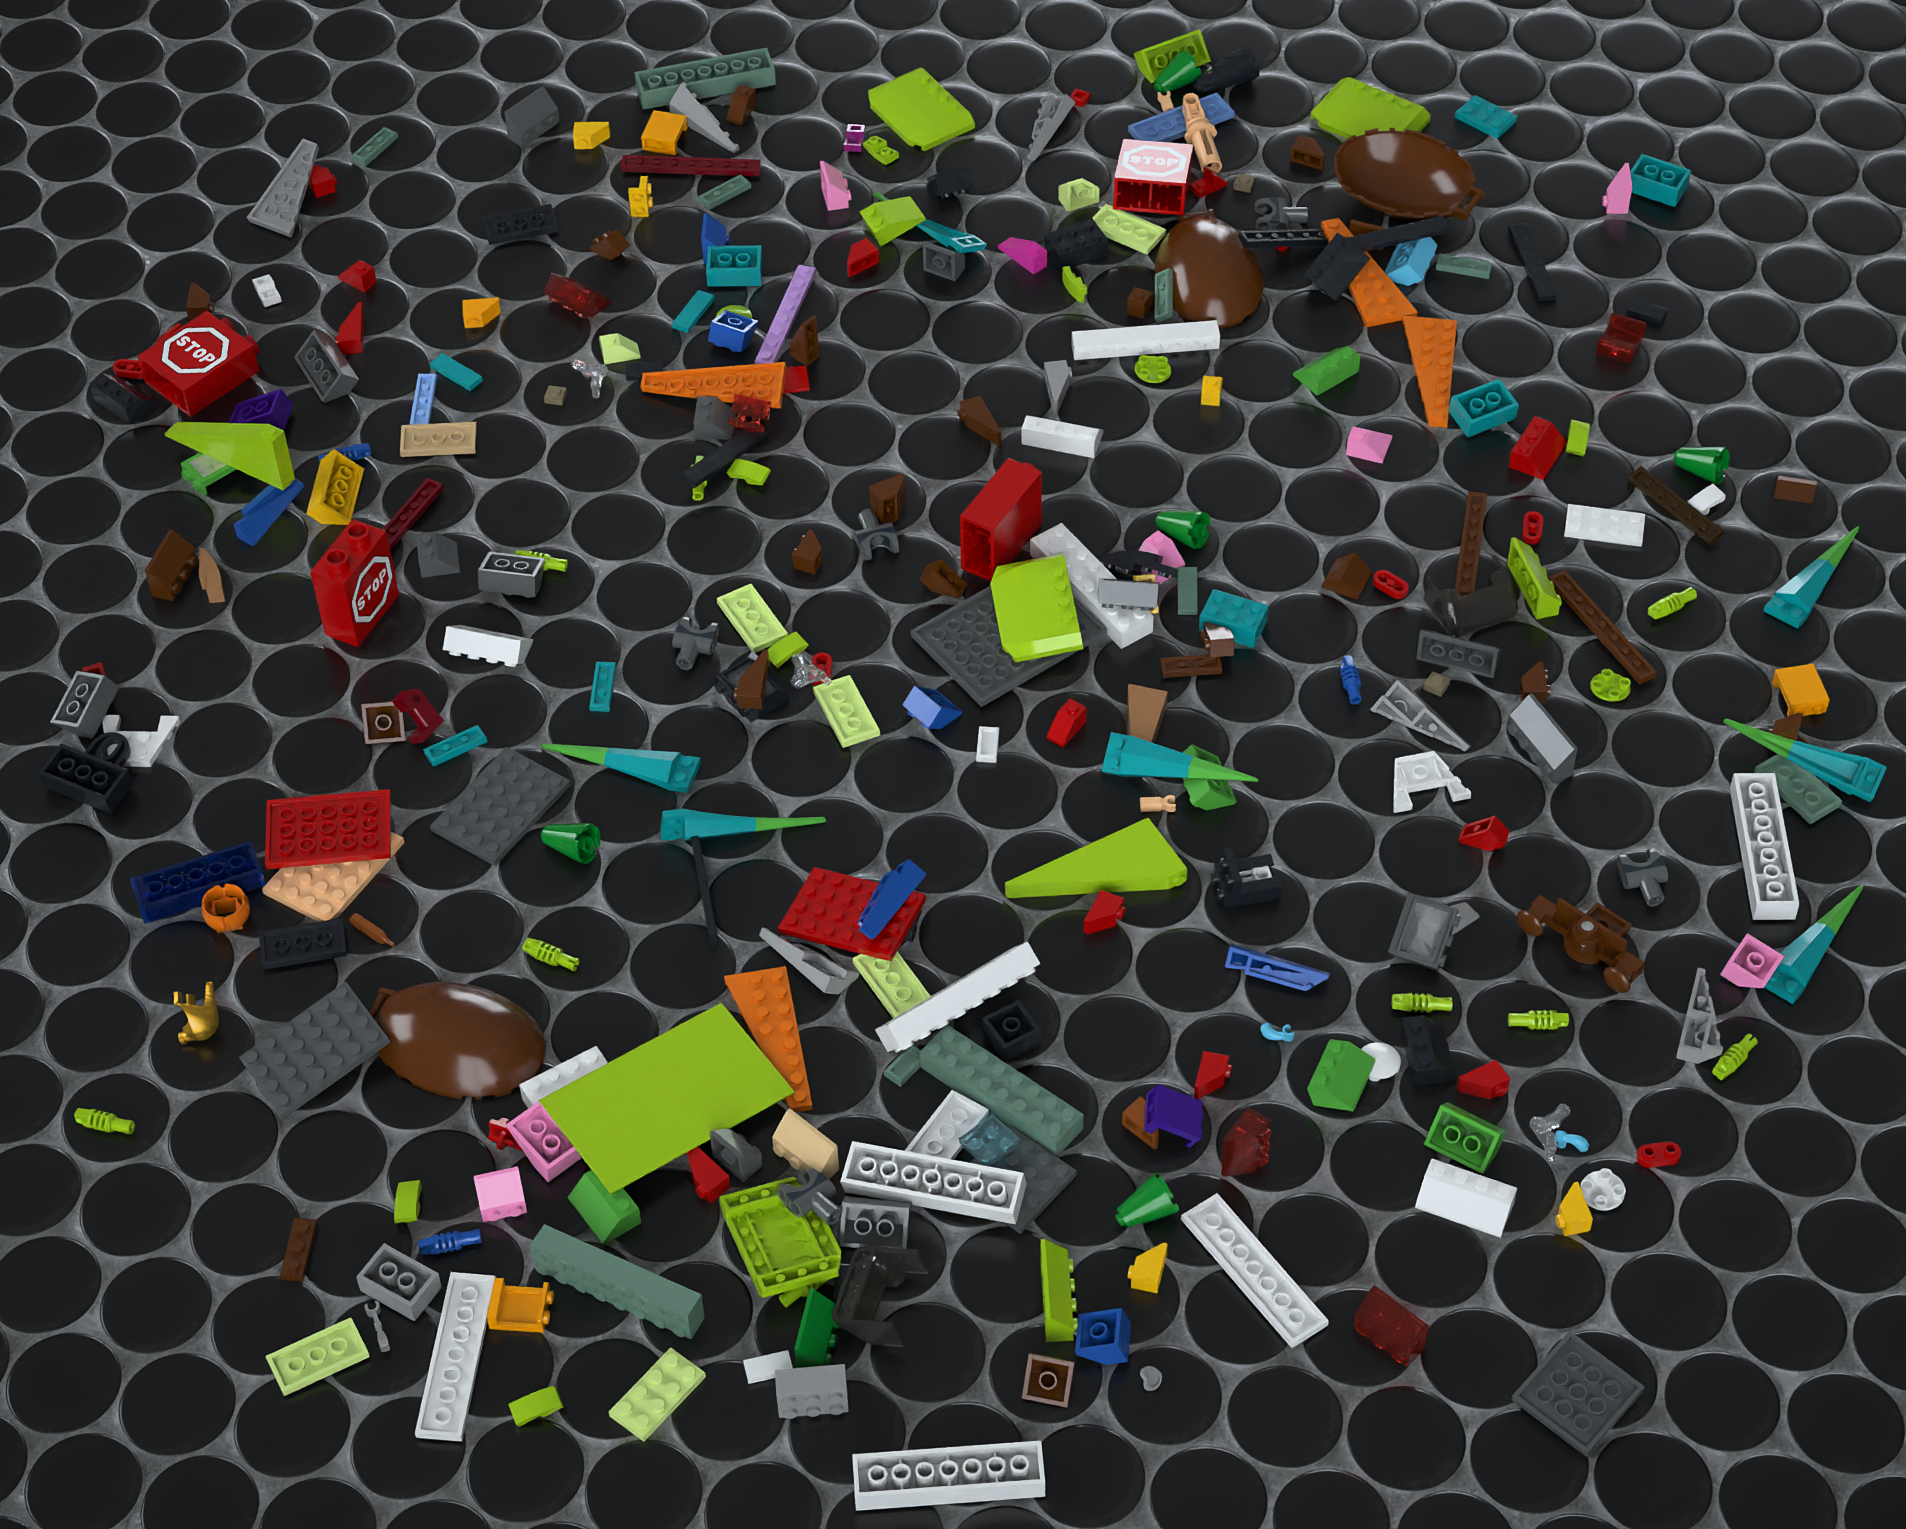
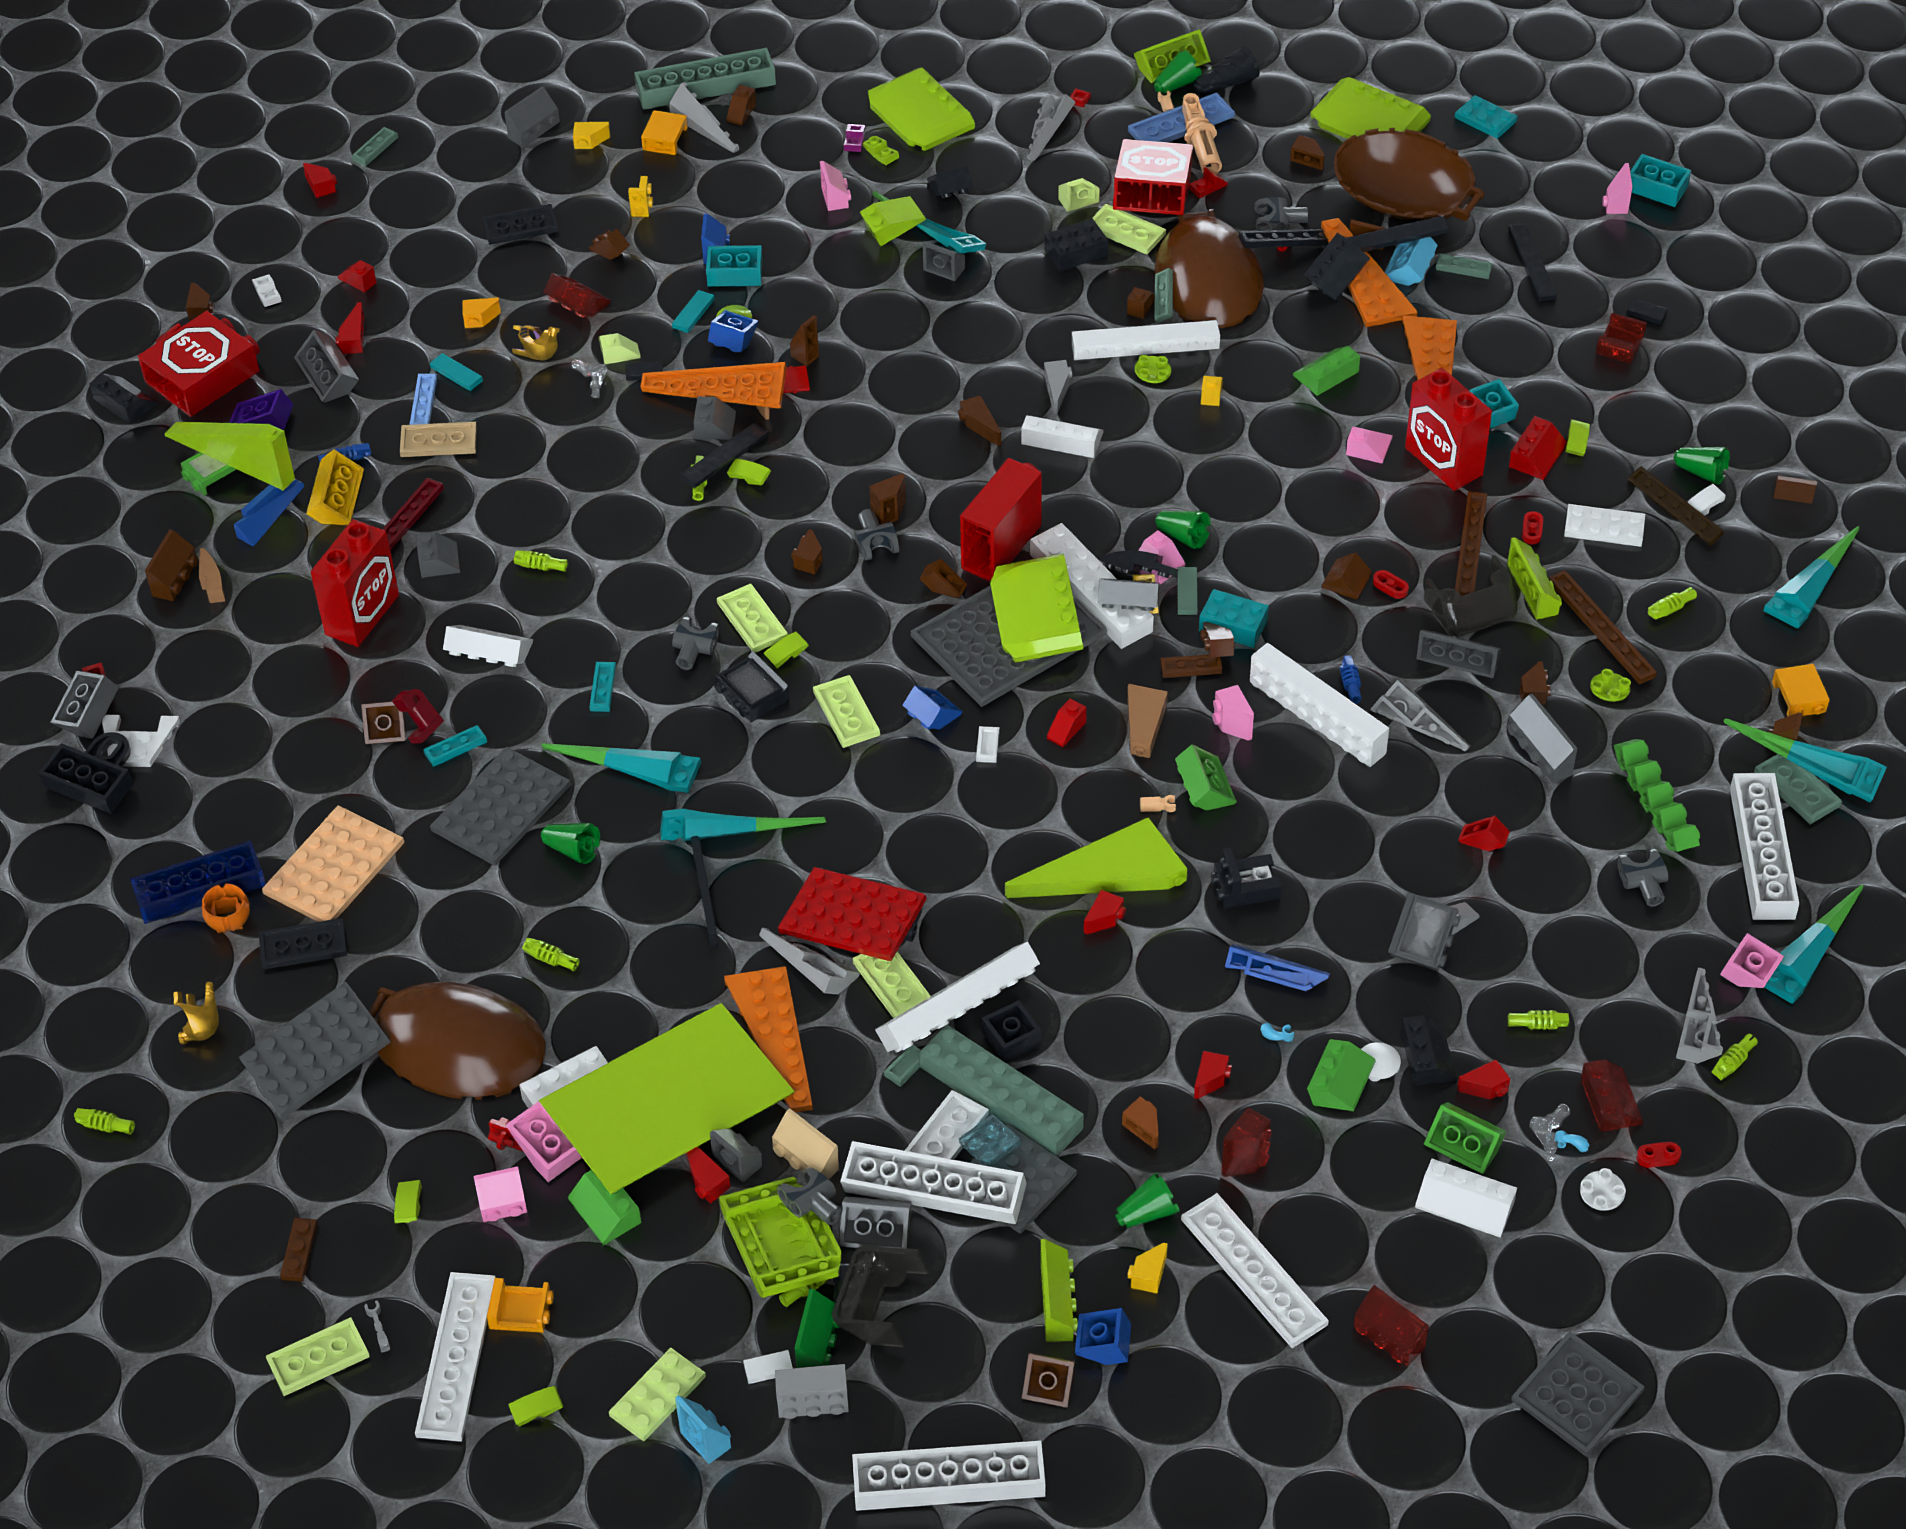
red plate [112,359,144,379] -> none
light grey wing [247,139,319,238] -> none
red plate [265,789,391,869] -> none
dark orange piece [349,913,395,947] -> none
light grey brick [356,1243,442,1321] -> none
blue hinge [418,1229,482,1255] -> none
dark grey slope [478,552,545,598] -> none
sand green brick [530,1224,705,1339] -> none
dark tan plate [544,385,567,406] -> none
dark red plate [621,155,761,177] -> none
sand green tile [698,174,751,210] -> none
clear red plate [728,394,771,433] -> none
reddish brown slope [734,650,770,709] -> none
lavender plate [755,265,816,364] -> none
clear pin [790,654,832,689] -> none
red plate [810,652,832,686] -> none
red slope [847,238,879,277] -> none
blue wedge [857,859,926,939] -> none
dark pink slope [998,237,1047,274] -> none
lime slope [1062,266,1087,303] -> none
teal plate [1101,732,1259,782] -> none
light grey piece [1140,1366,1162,1391] -> none
dark purple panel [1144,1084,1204,1148] -> none
dark tan plate [1233,173,1255,193] -> none
lime hinge [1391,993,1452,1013] -> none
white wing [1393,751,1471,813] -> none
dark tan plate [1423,671,1451,697] -> none
reddish brown piece [1516,895,1645,993] -> none
yellow slope [1555,1182,1593,1236] -> none
none -> pearl gold piece [512,325,560,360]
none -> medium azure slope [675,1395,731,1464]
none -> bright pink slope [1212,685,1254,740]
none -> white brick [1250,643,1389,767]
none -> red brick [1405,367,1492,491]
none -> clear red slope [1581,1060,1643,1131]
none -> bright green brick [1614,739,1700,852]

